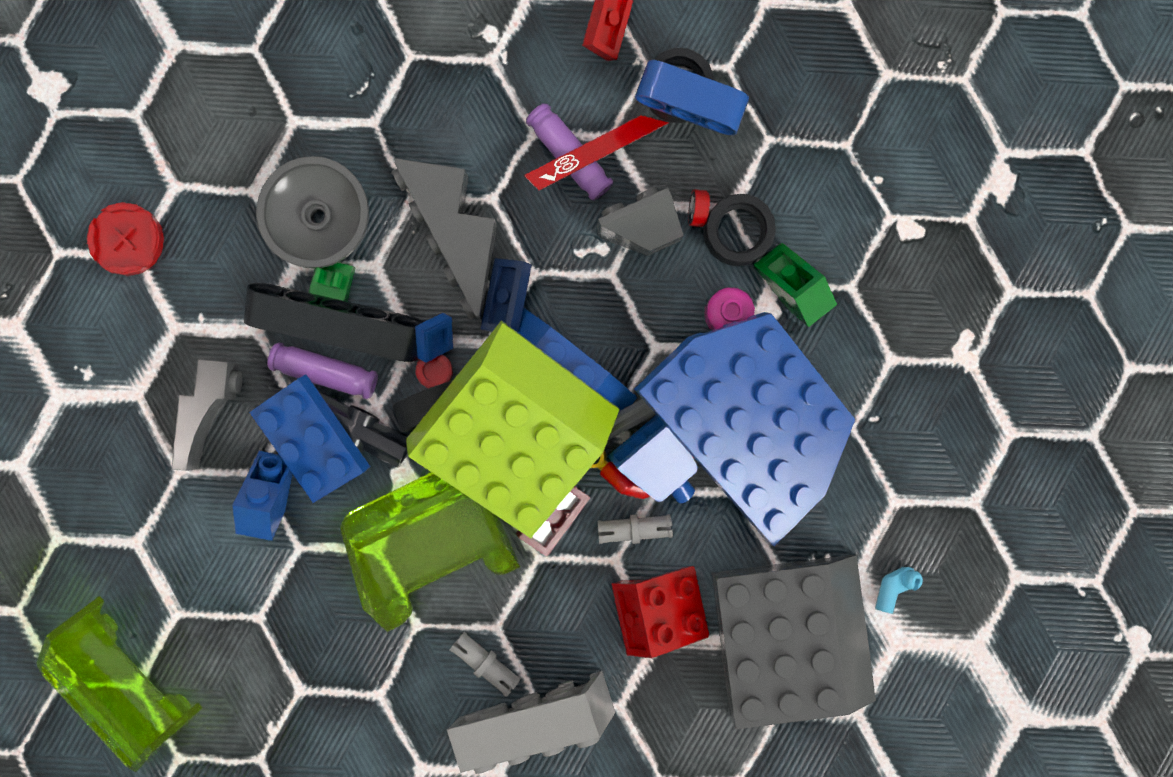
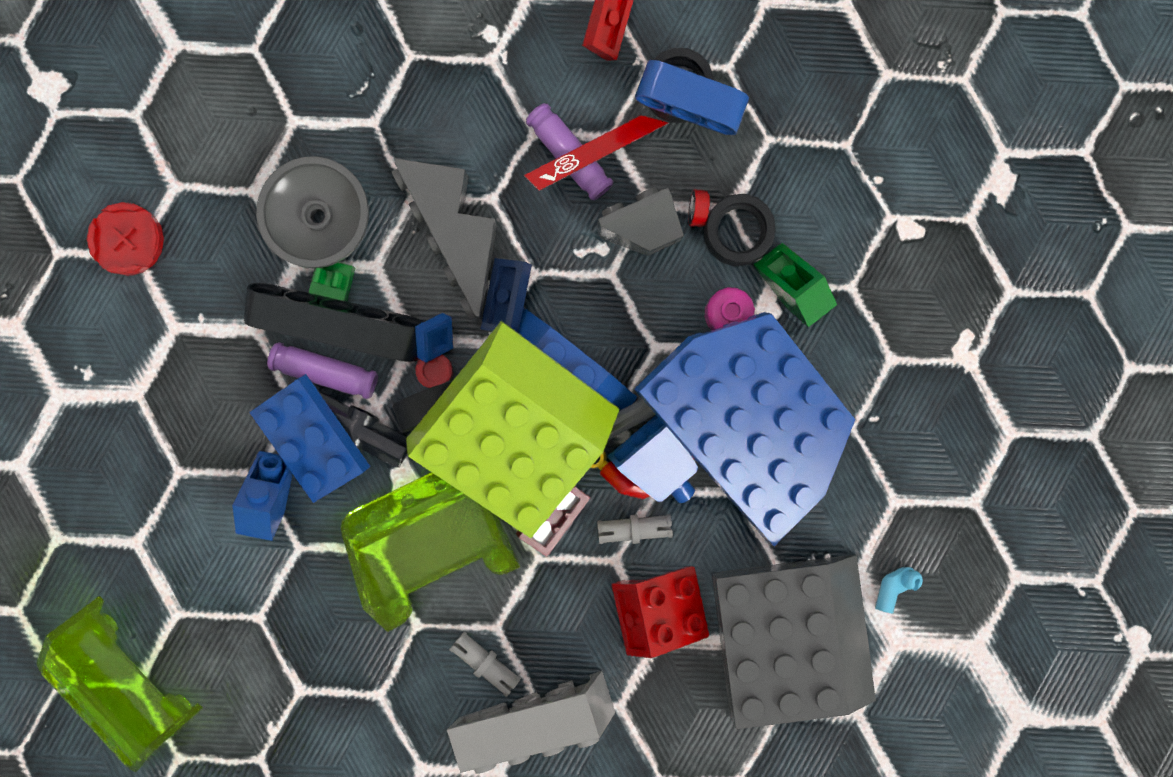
slope [172,359,243,471] -> none

